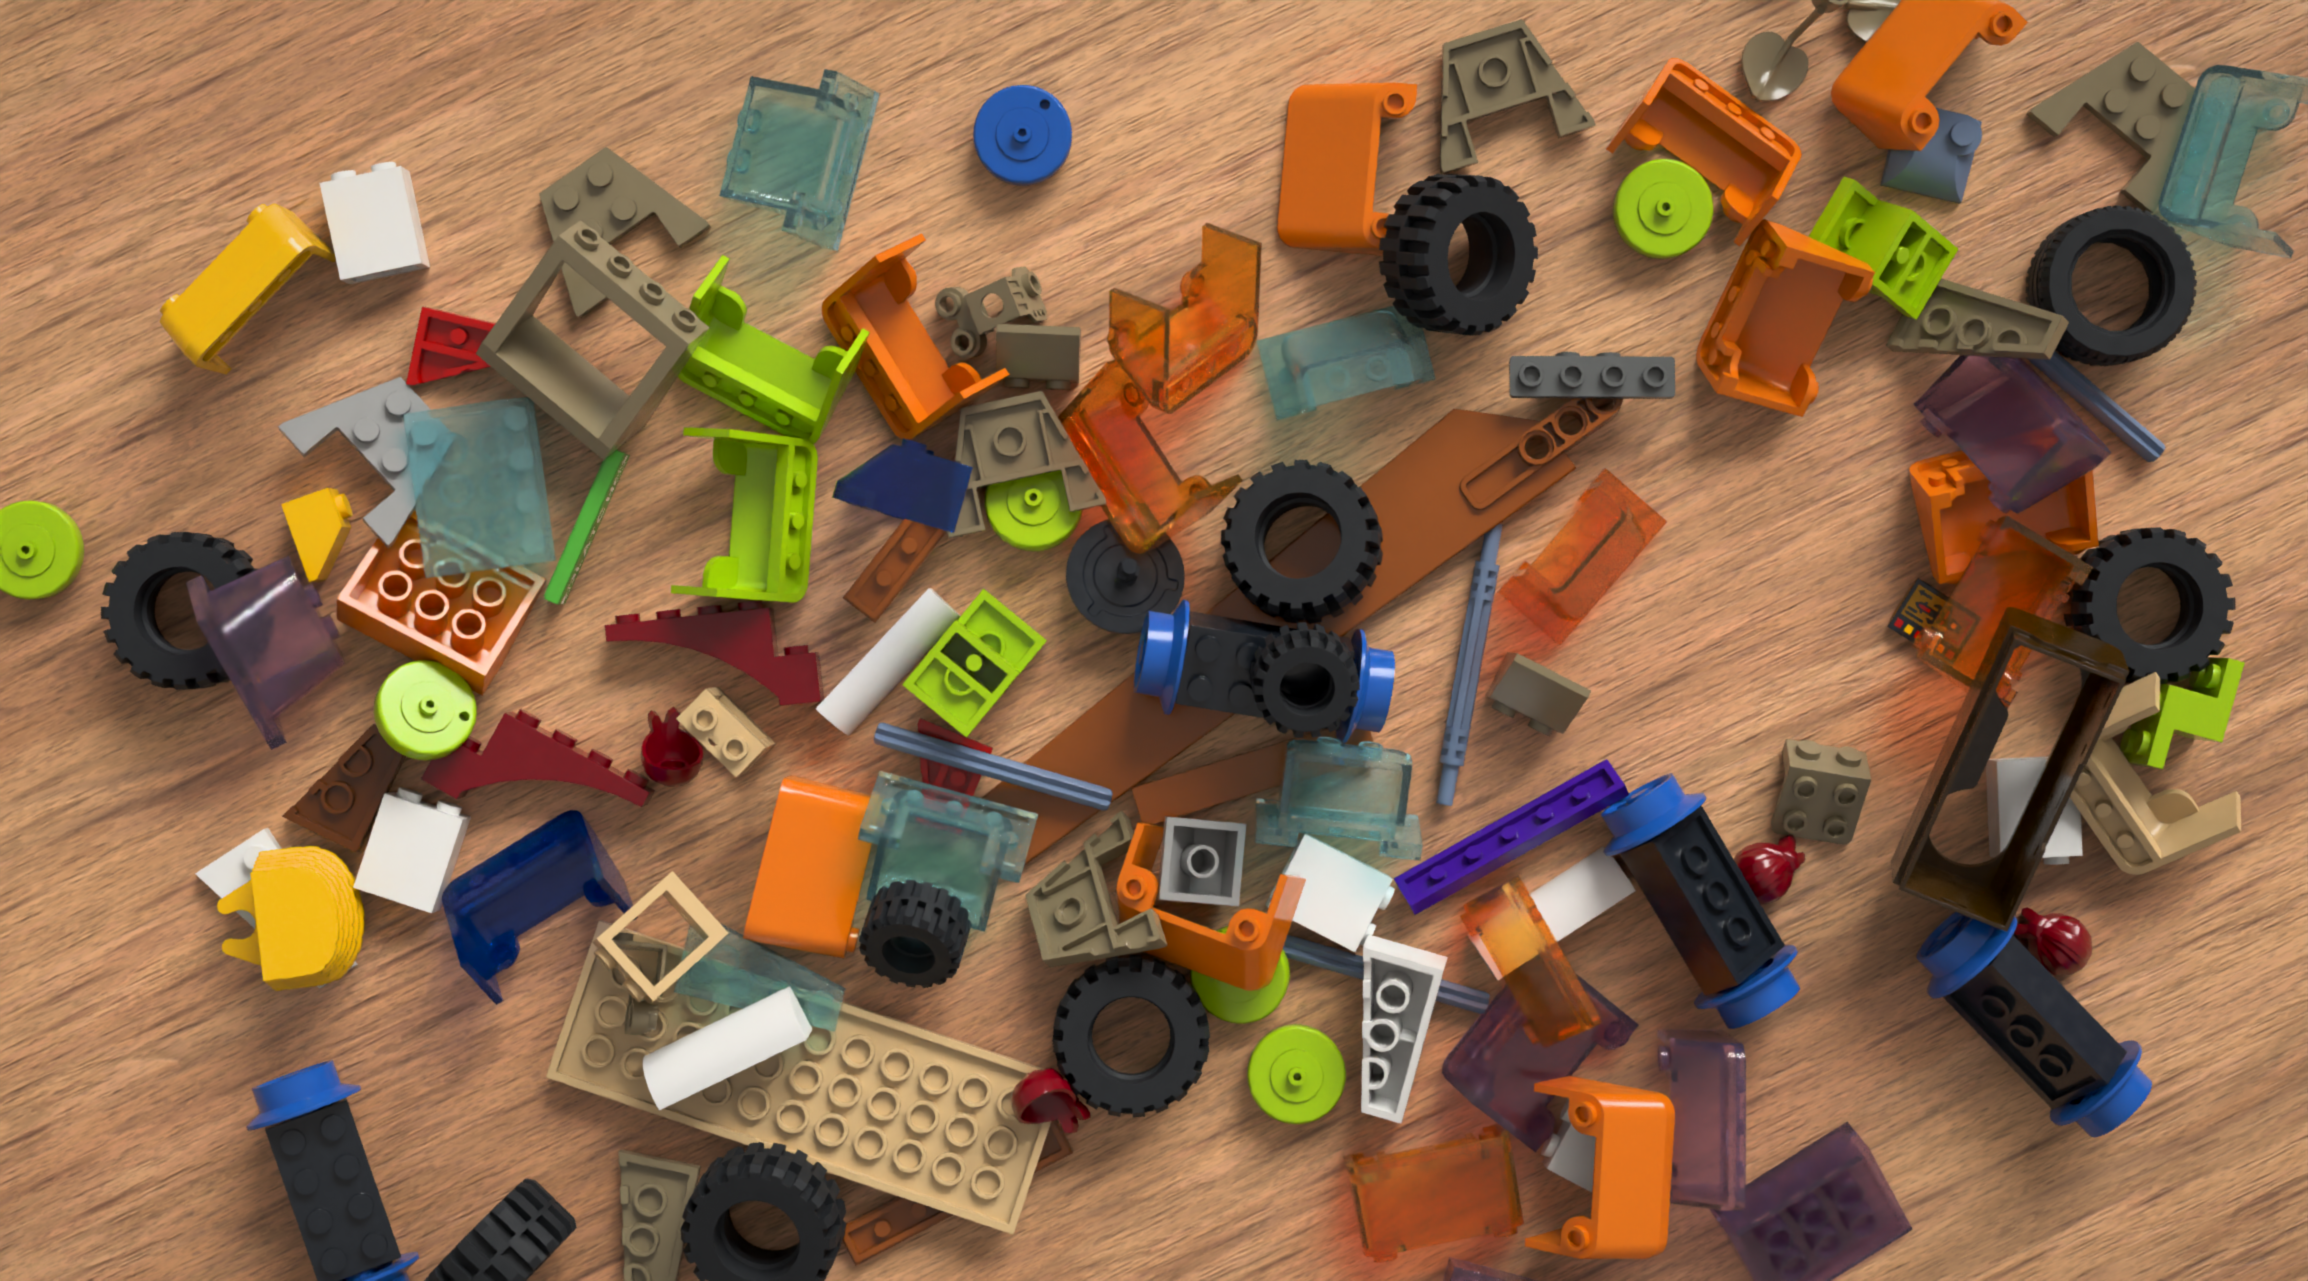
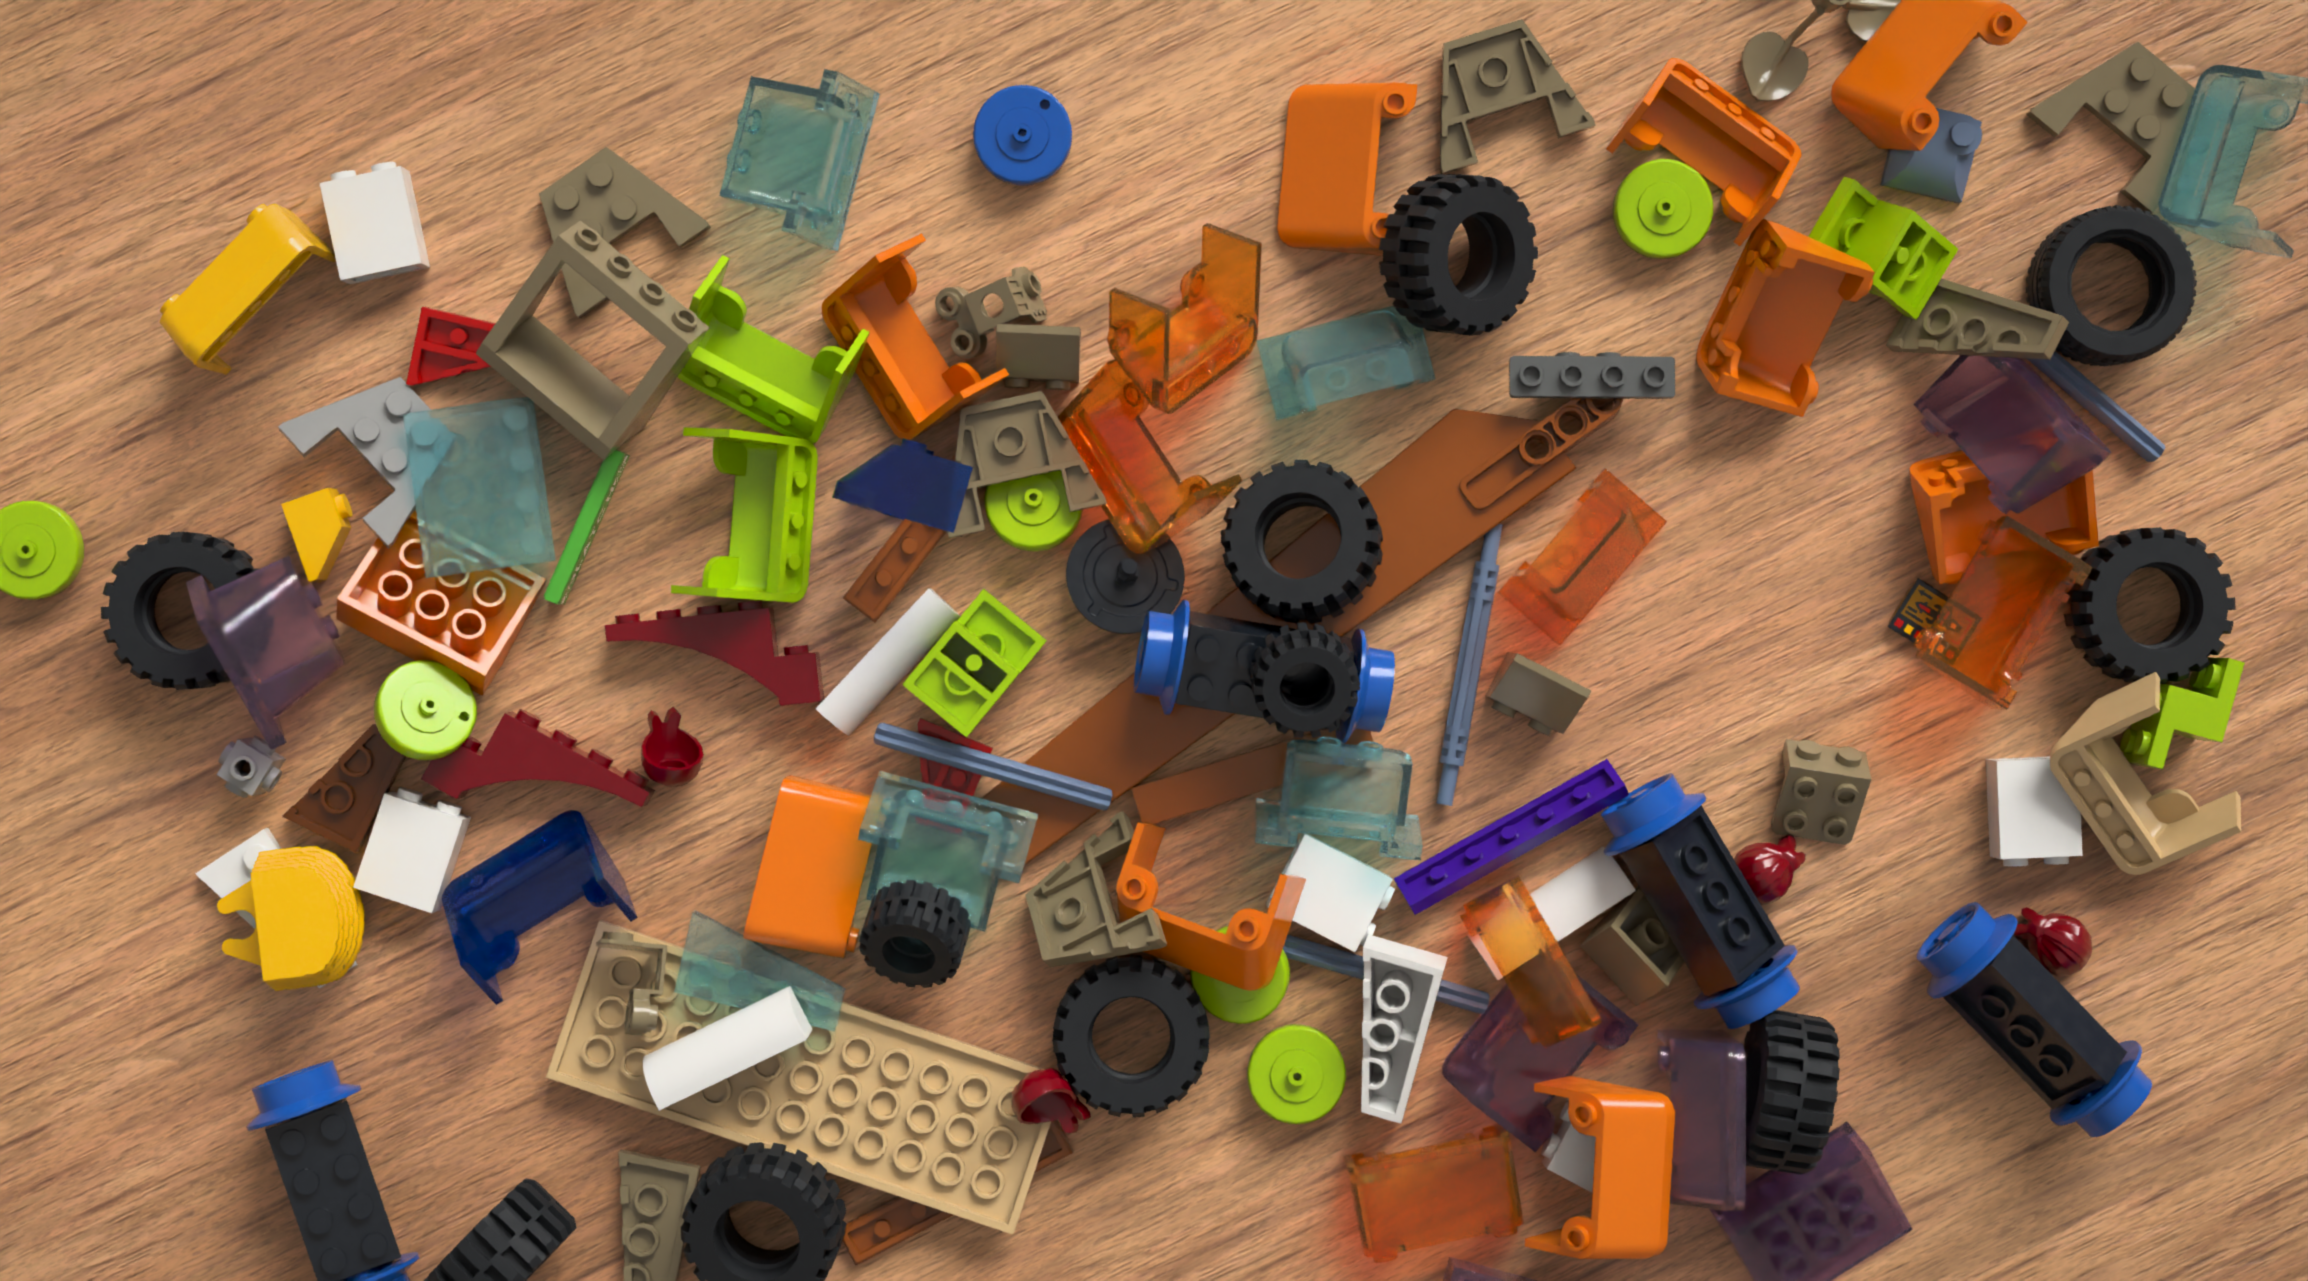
tan window [593,871,728,1004] -> none
tan window [676,687,776,777] -> none
light grey slope [1157,816,1246,907] -> none
dark brown piece [1891,607,2129,932] -> none
none -> light grey brick [217,736,286,798]
none -> dark tan slope [1580,885,1684,1006]
none -> black tyre [1731,1010,1840,1175]

